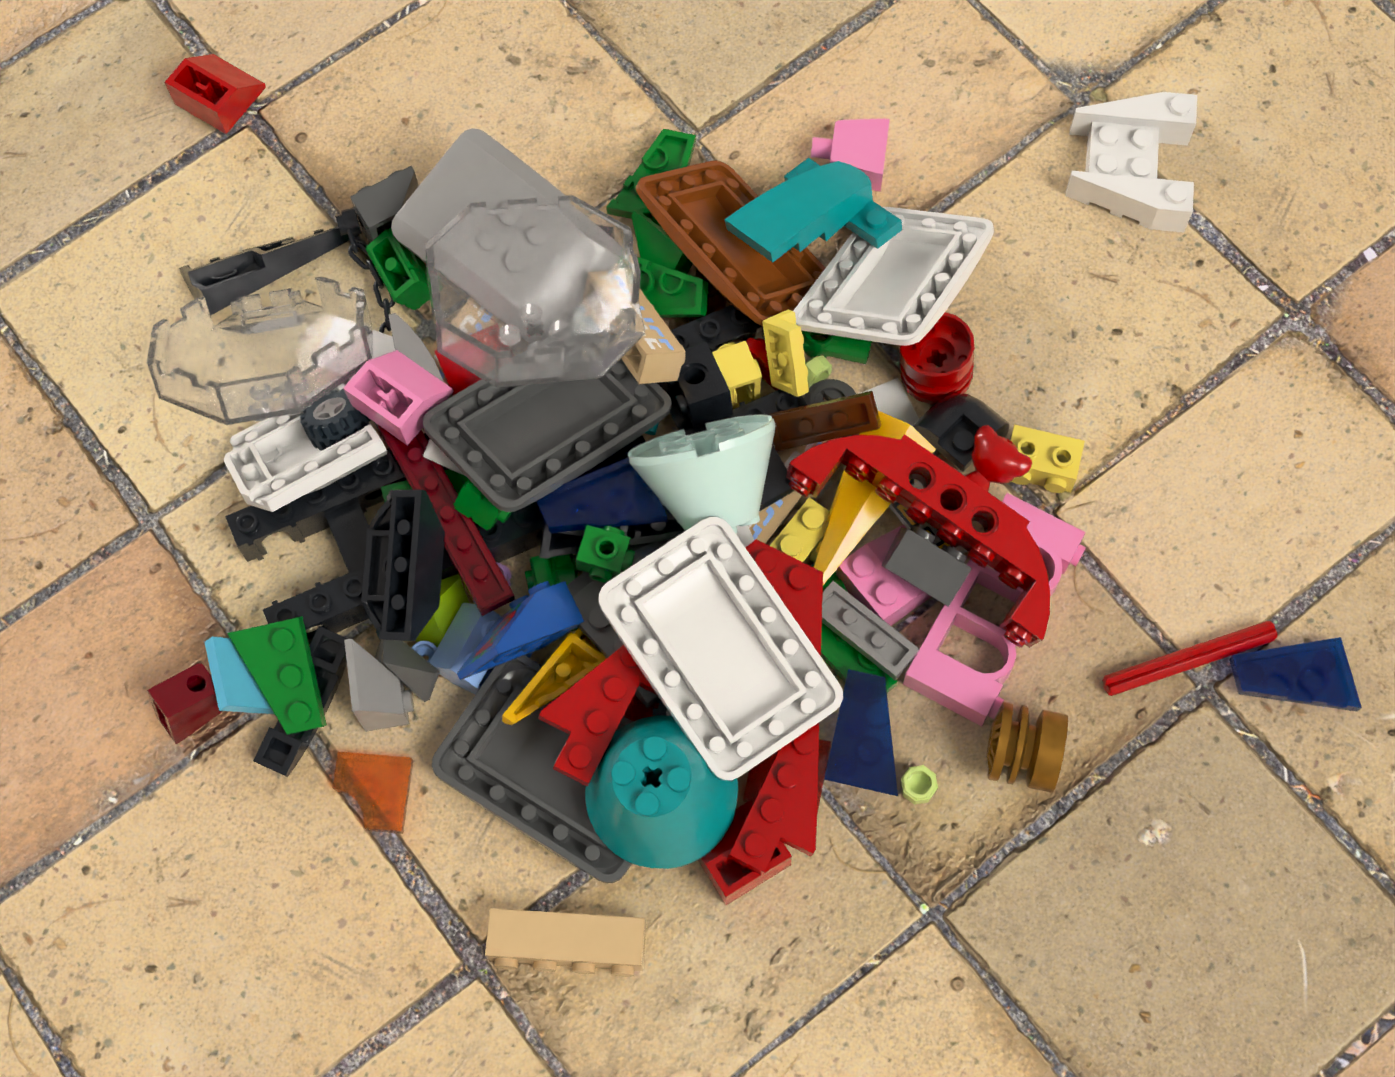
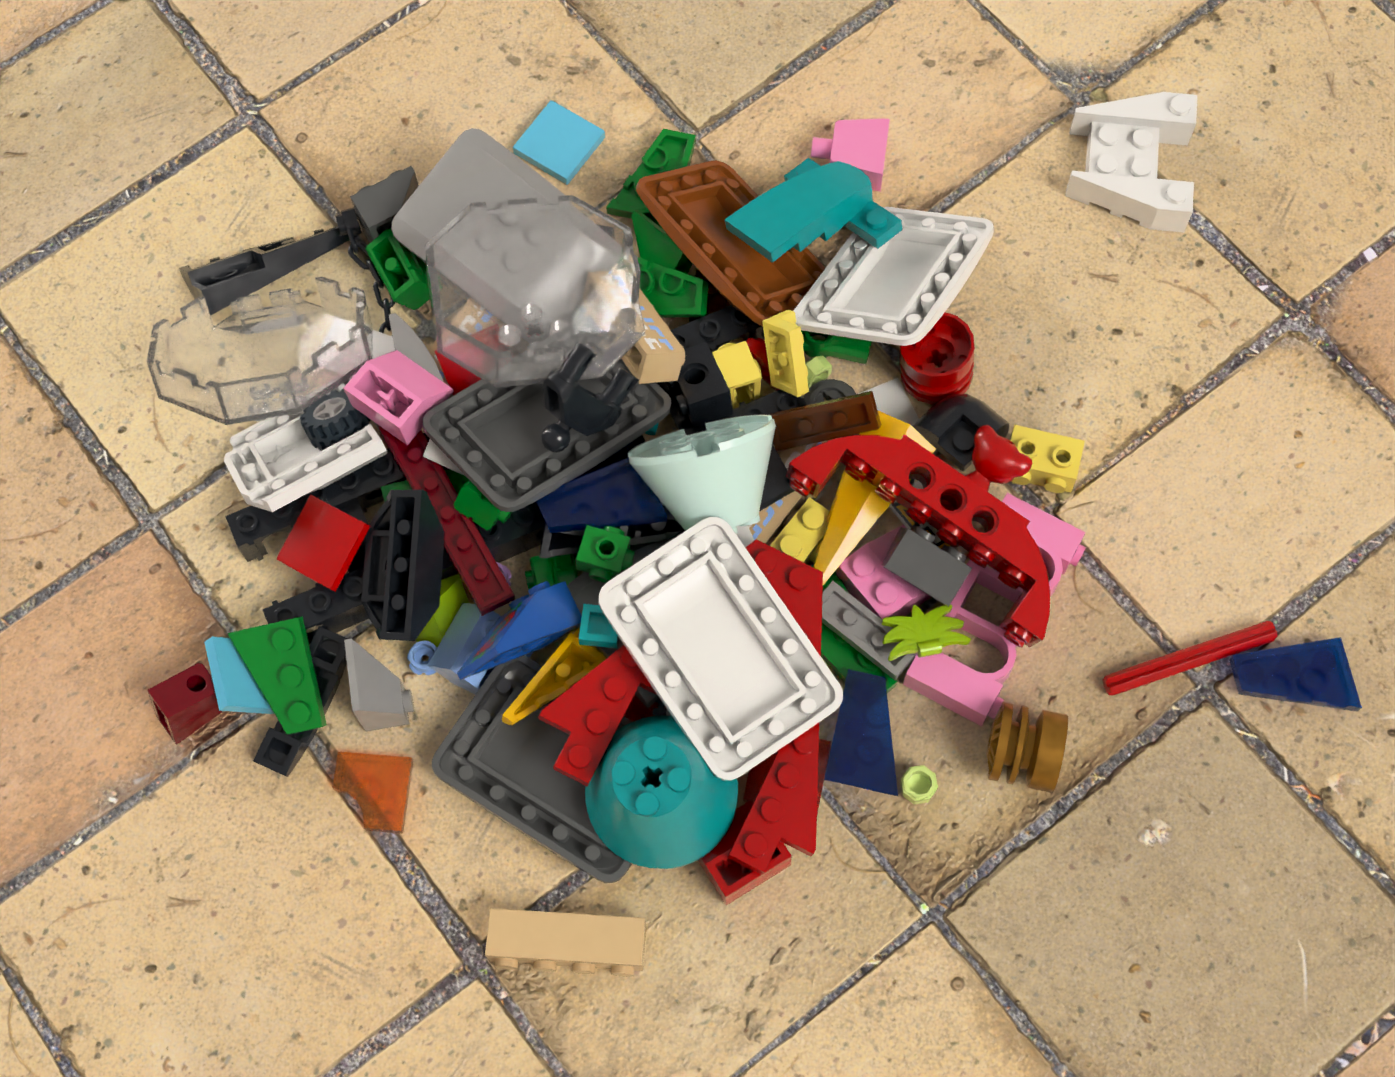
red slope [164,54,266,134] -> none
dark grey slope [375,640,440,702] -> none
none -> red slope [276,494,370,592]
none -> medium azure tile [512,100,605,185]
none -> black connector [541,341,639,452]
none -> teal plate [579,604,619,648]
none -> lime piece [881,604,971,661]

